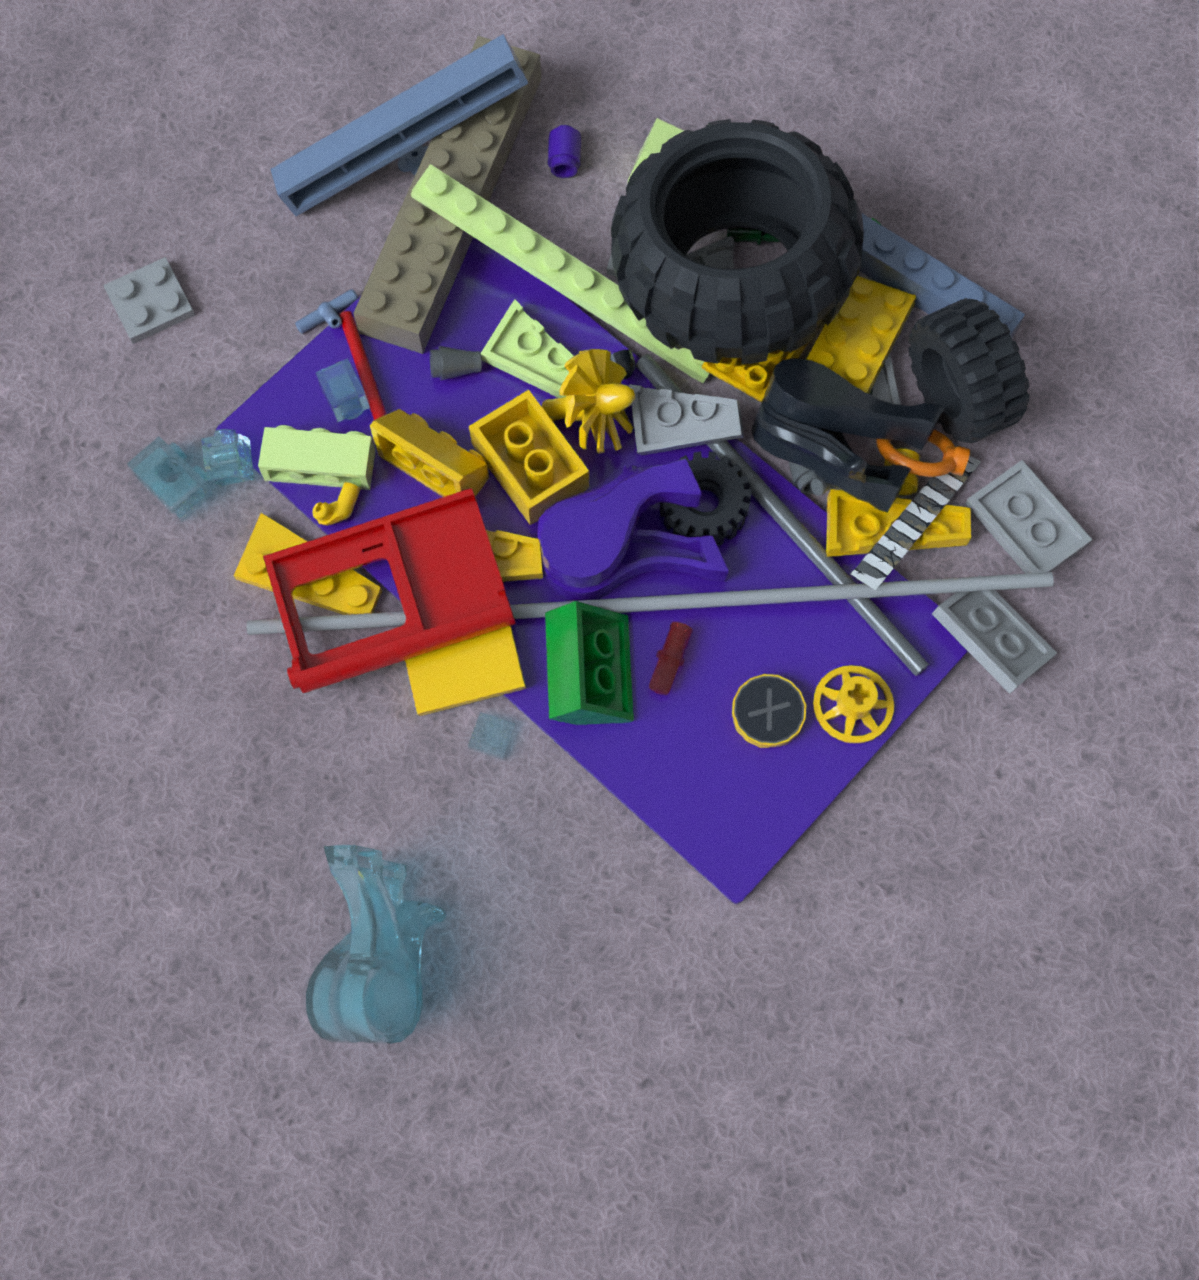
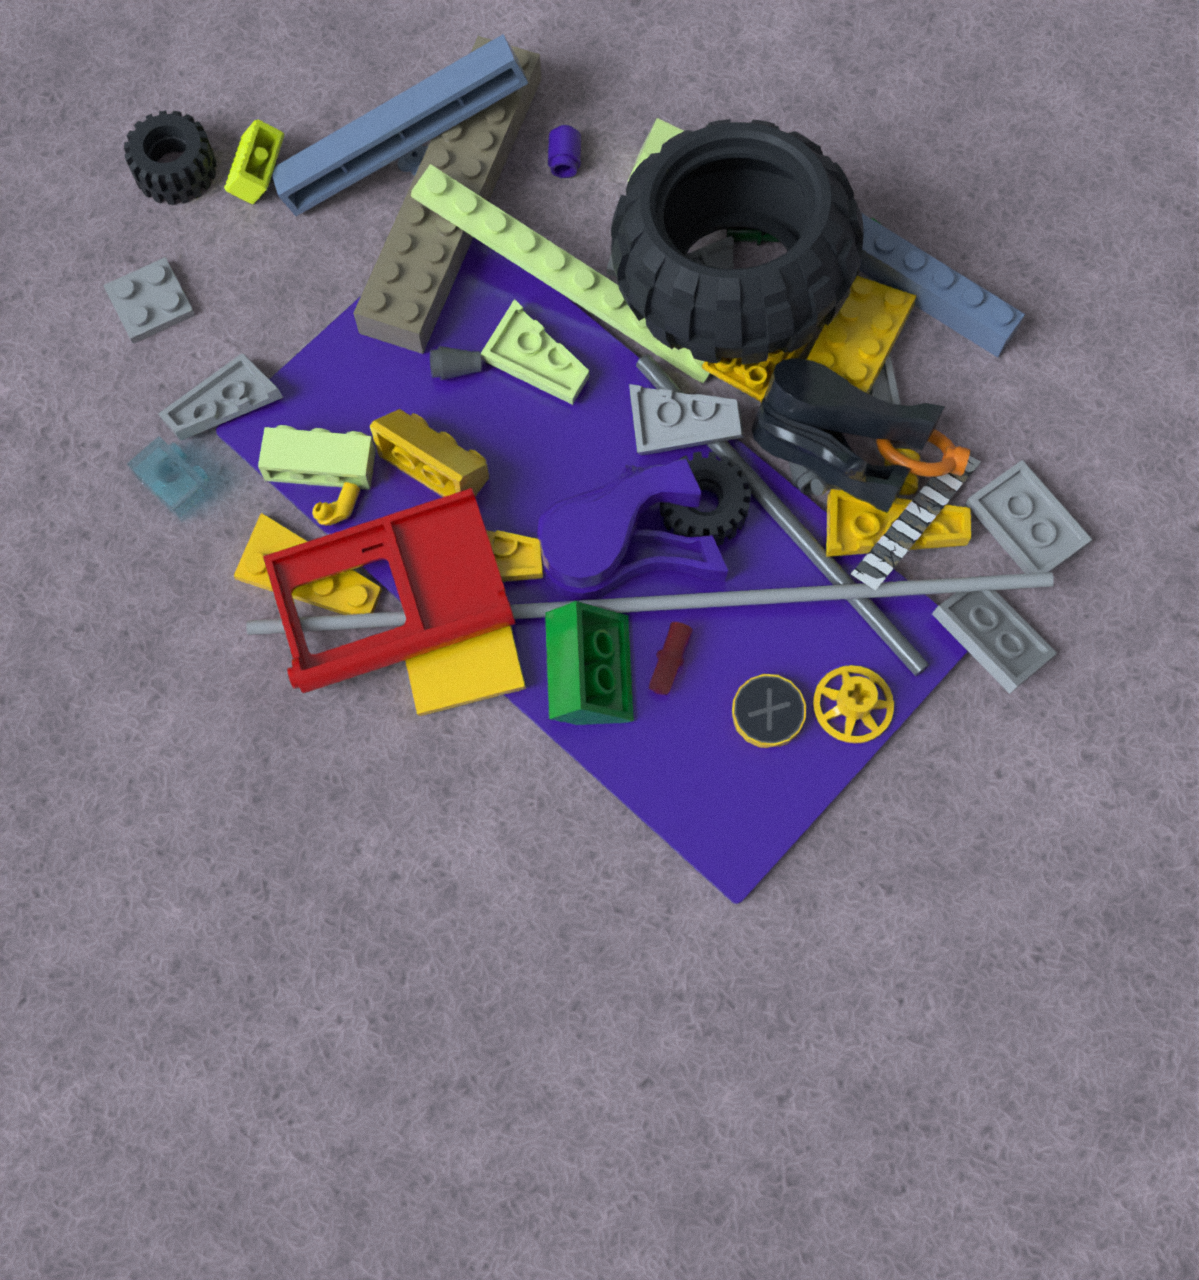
clear light blue brick [201,429,254,486] -> none
sand blue piece [295,289,358,334] -> none
clear light blue animal [305,845,447,1044] -> none
clear light blue brick [315,358,369,422] -> none
red bar [339,311,387,420] -> none
clear light blue tile [468,712,515,760] -> none
yellow brick [469,390,589,525] -> none
yellow piece [542,349,636,454] -> none
black hinge [610,350,636,380] -> none
black tyre [908,298,1030,443] -> none
none -> black tyre [124,110,217,205]
none -> light grey wing [158,353,283,441]
none -> neon yellow brick [224,119,285,204]

